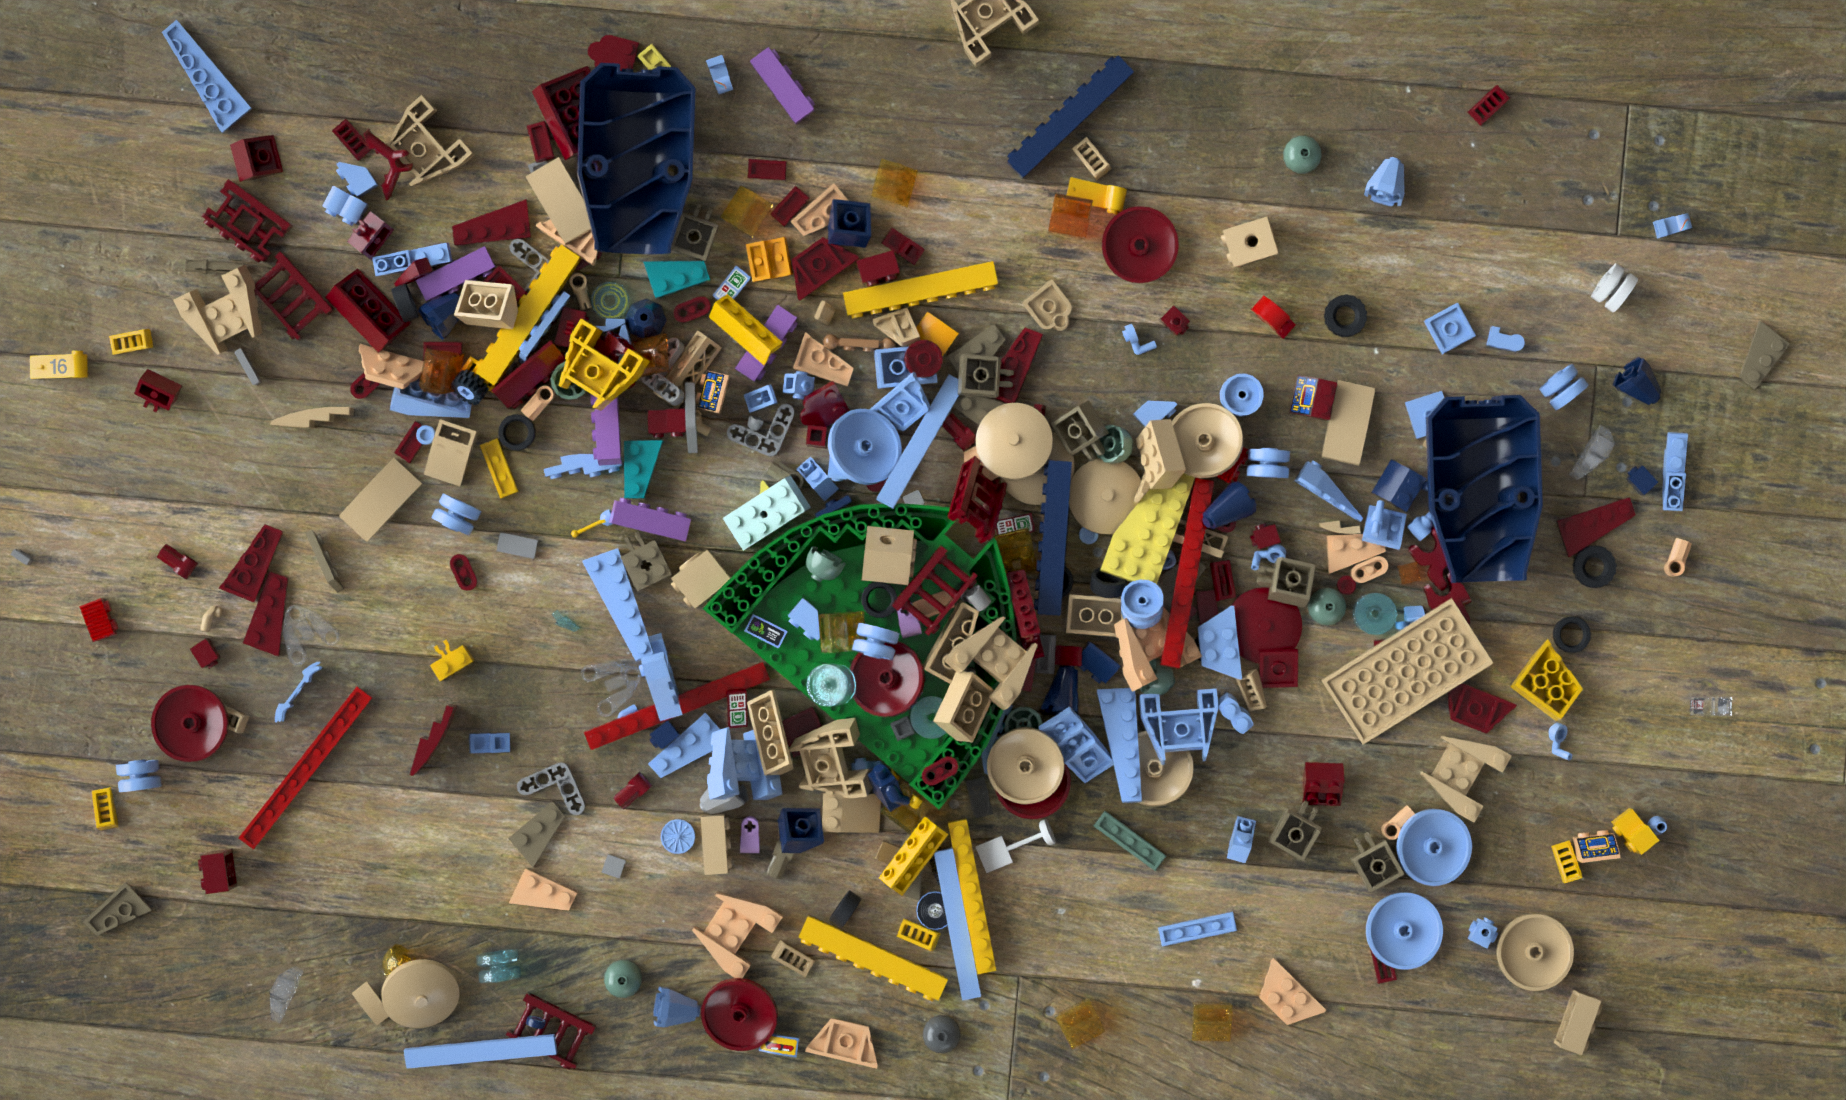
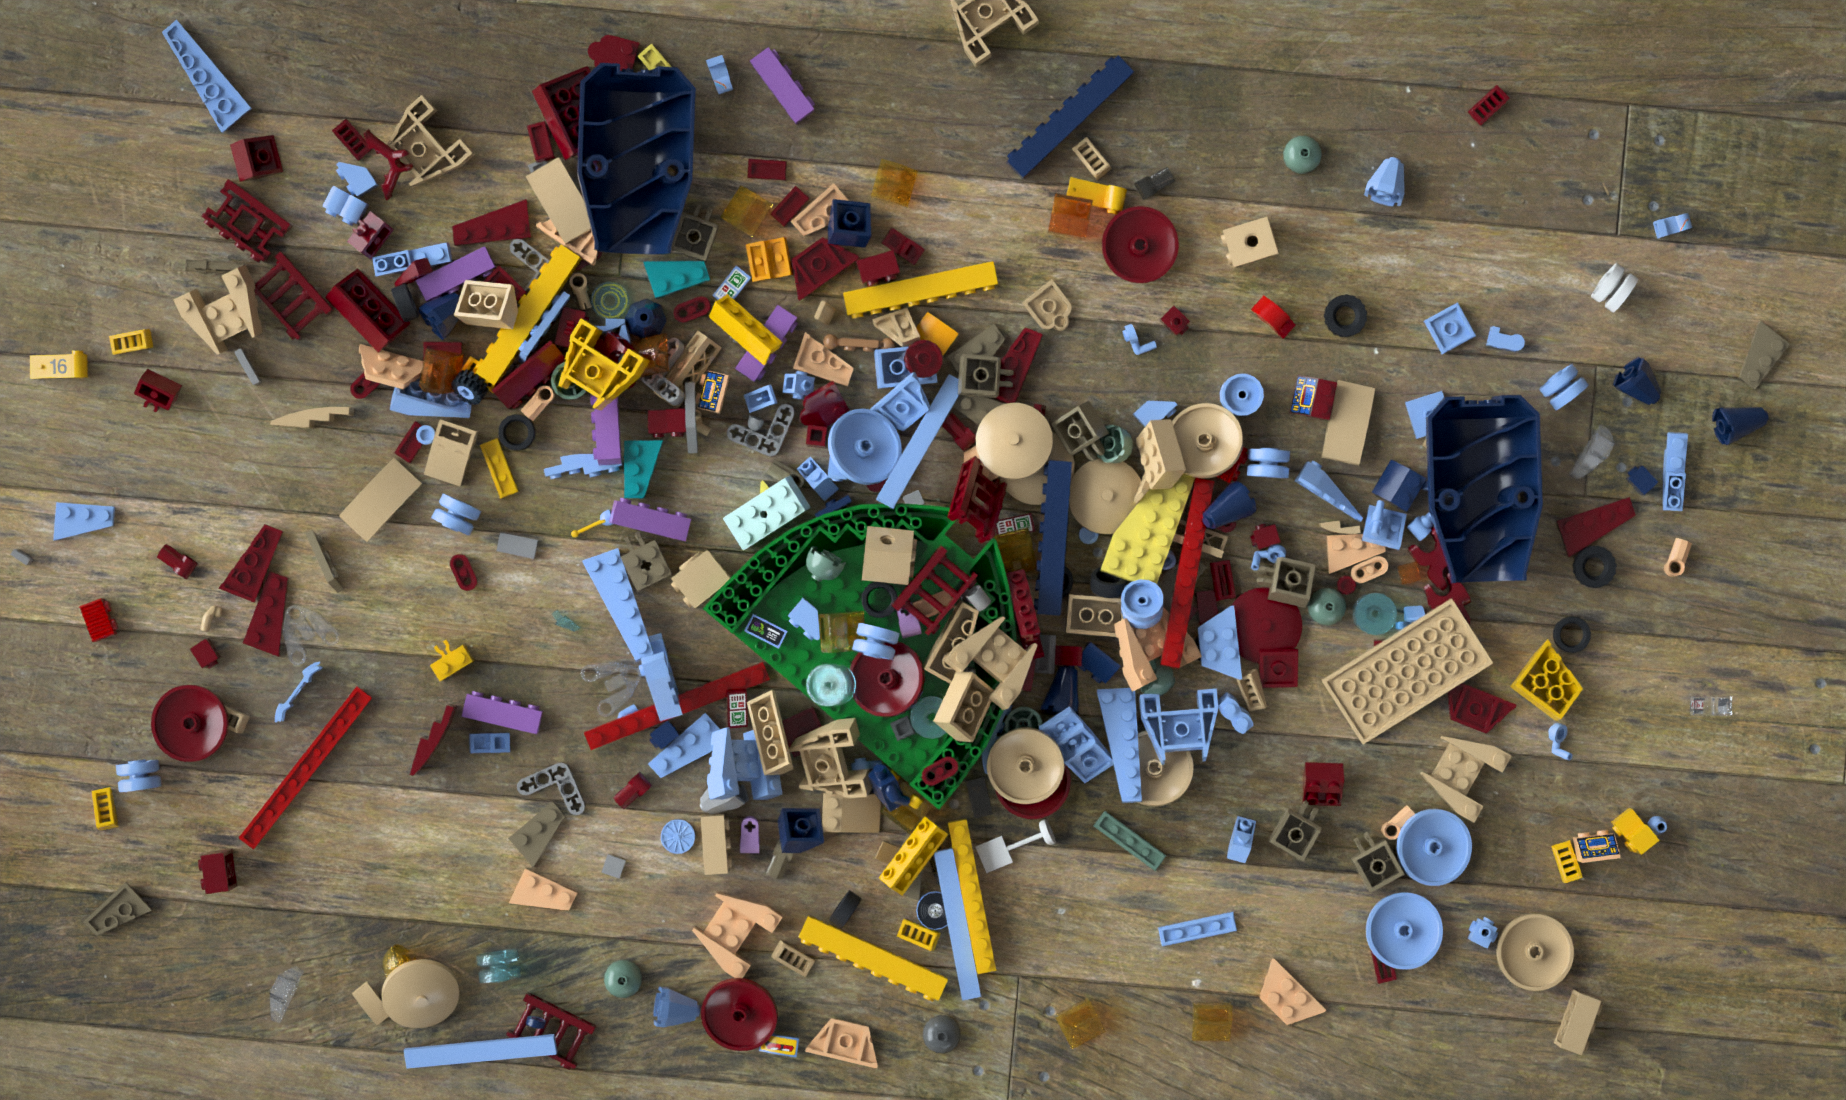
none -> light blue wing [53,502,115,541]
none -> medium lavender brick [462,691,543,734]
none -> clear smoke piece [1134,167,1175,200]
none -> dark blue cone [1712,407,1769,445]

